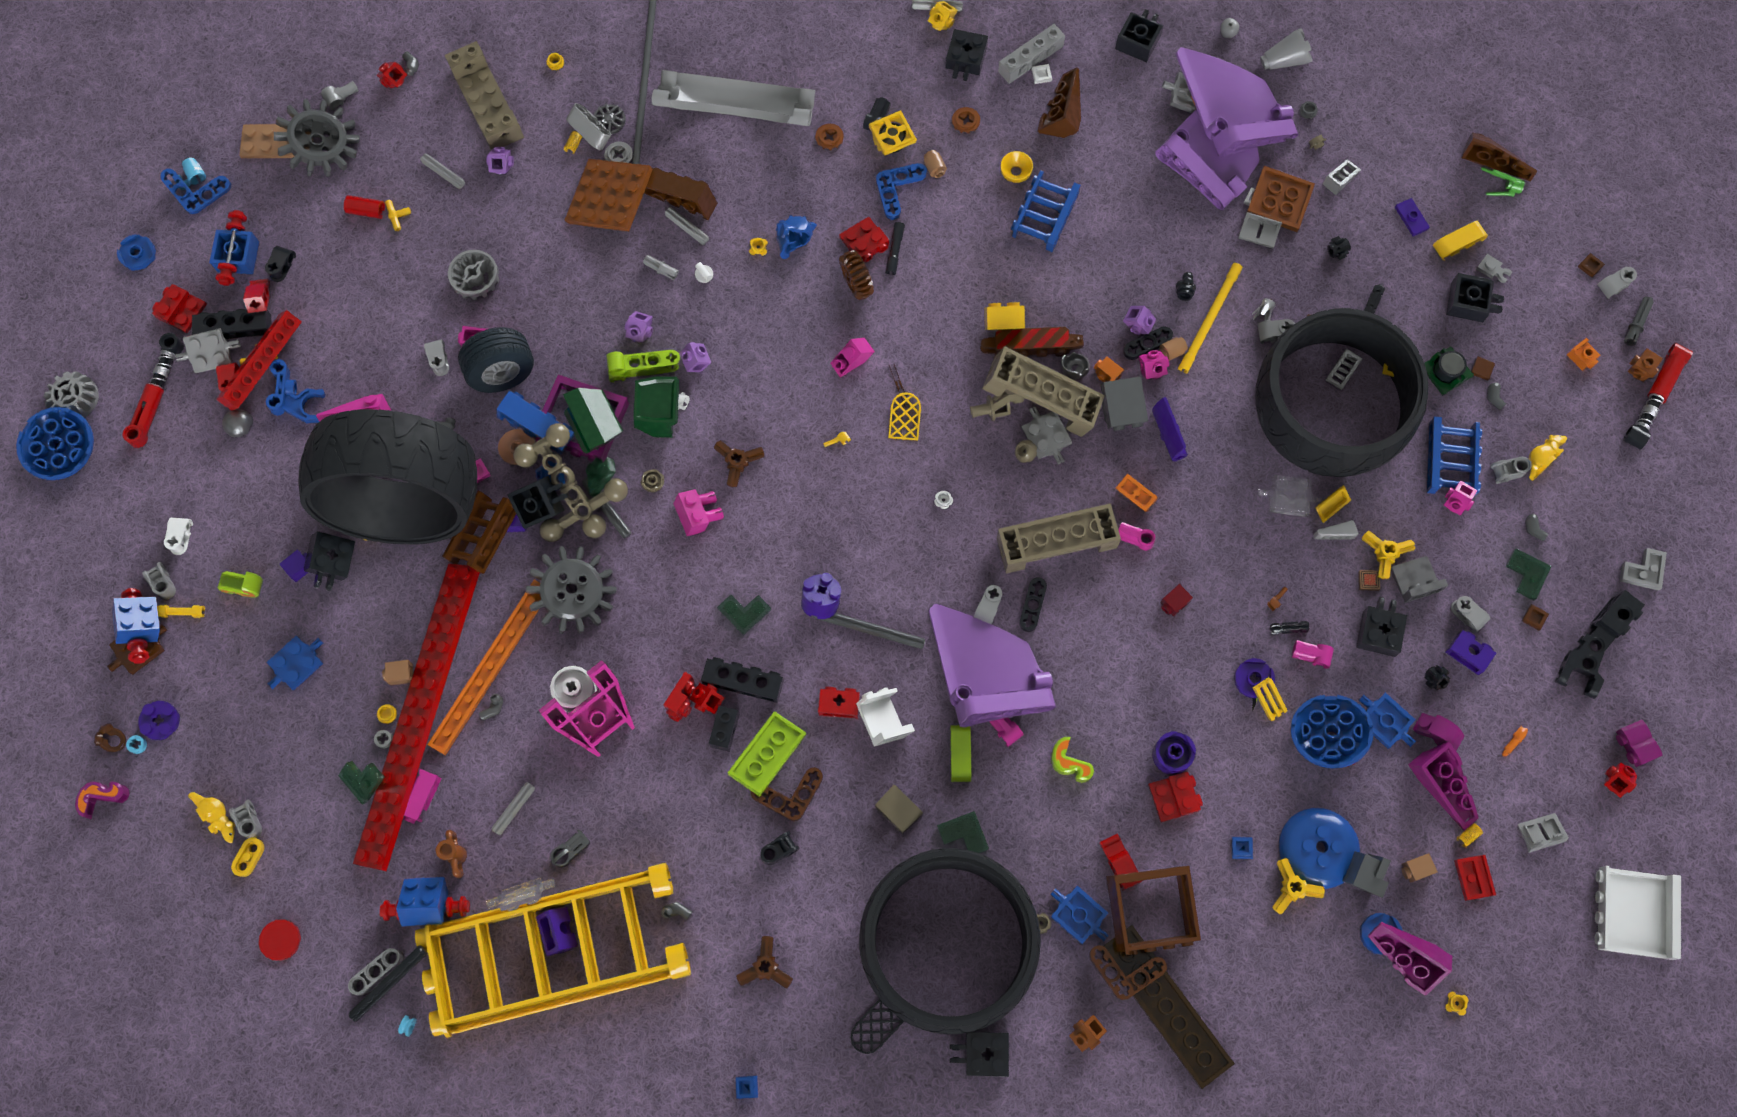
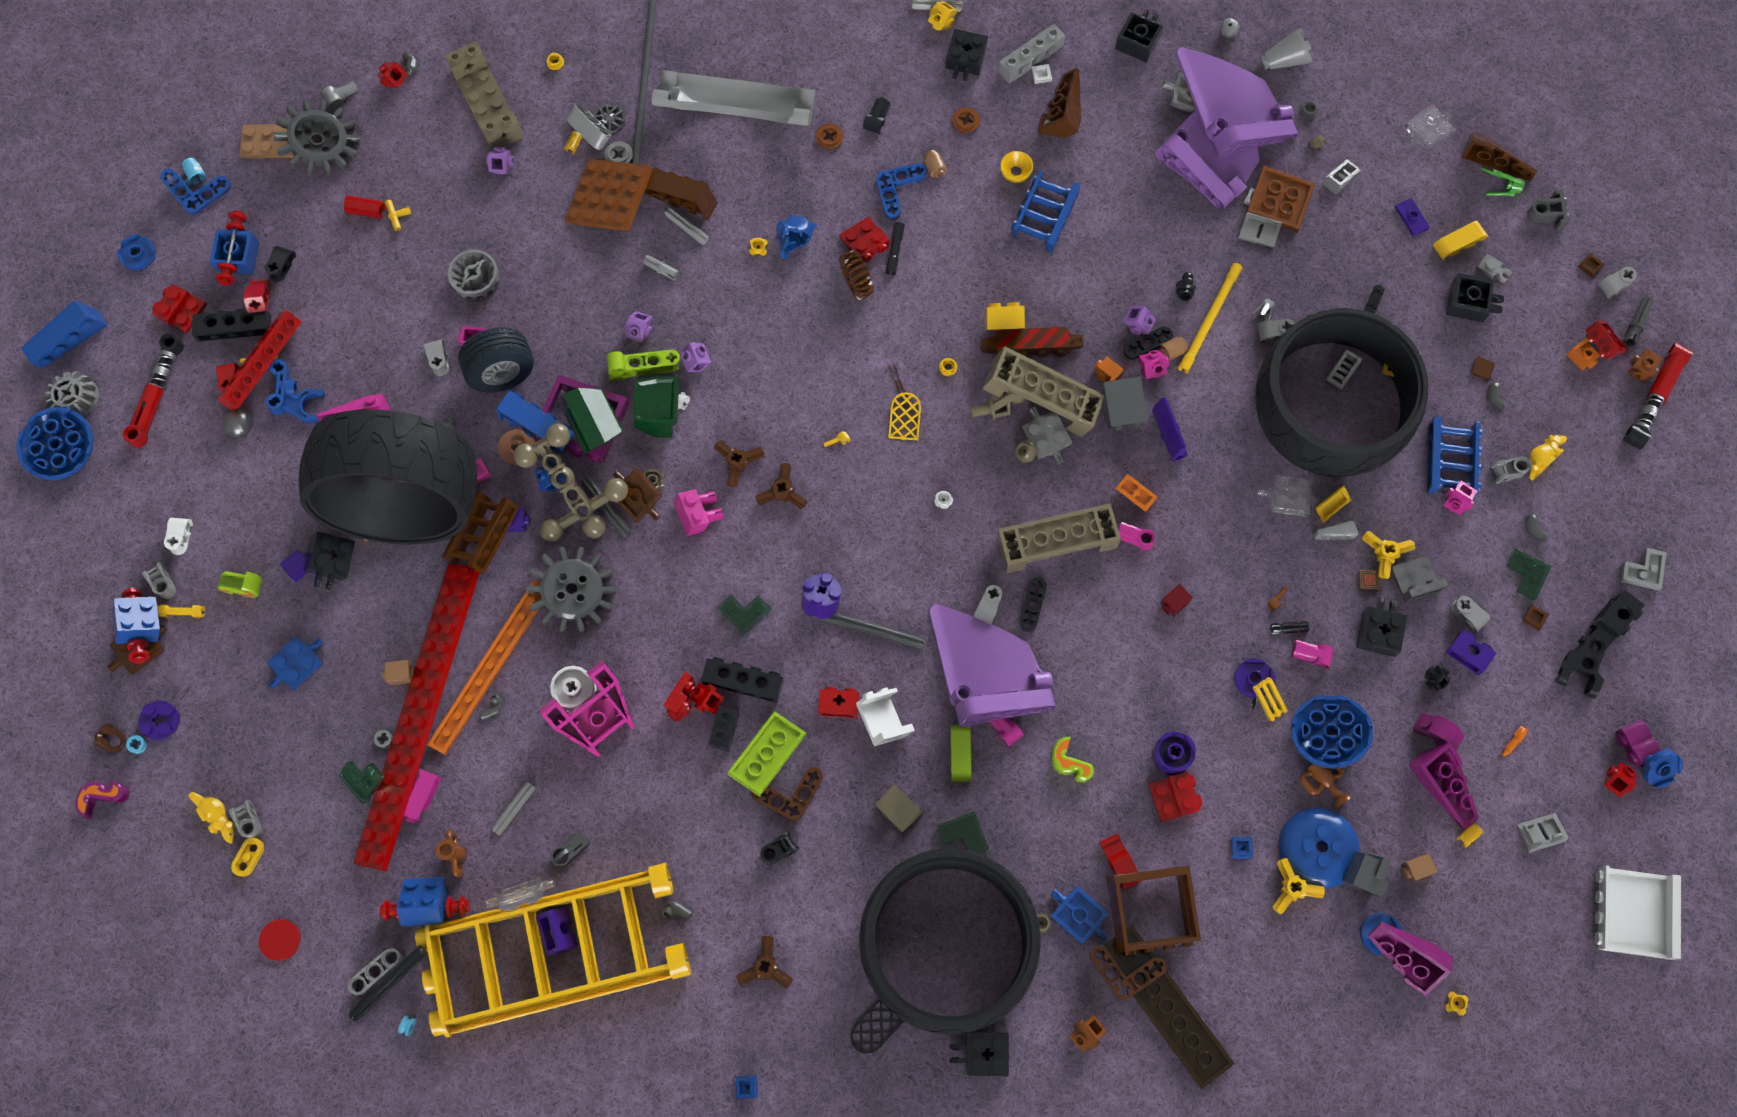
light grey plate [175,328,241,373] -> none
yellow plate [377,704,397,724] -> none
light grey axle [420,154,465,189] -> none
black hinge [507,476,568,529] -> none
clear green plate [586,457,616,497] -> none
white plate [695,262,713,283] -> none
dark pink slope [830,338,875,377] -> none
yellow piece [869,110,917,156] -> none
flat silver hair [1061,352,1090,380] -> none
black gear [1327,236,1351,260] -> none
blue plate [1358,692,1416,749] -> none
piece [1424,347,1474,396] -> none
red plate [1454,855,1496,901] -> none
none -> blue wedge [21,300,108,368]
none -> reddish brown plate [613,469,662,522]
none -> reddish brown bush [755,463,807,509]
none -> yellow plate [939,358,958,376]
none -> dark orange piece [1299,764,1352,809]
none -> clear plate [1404,103,1456,151]
none -> dark grey pin [1527,190,1569,231]
none -> red plate [1585,320,1628,359]
none -> blue plate [1643,748,1683,788]

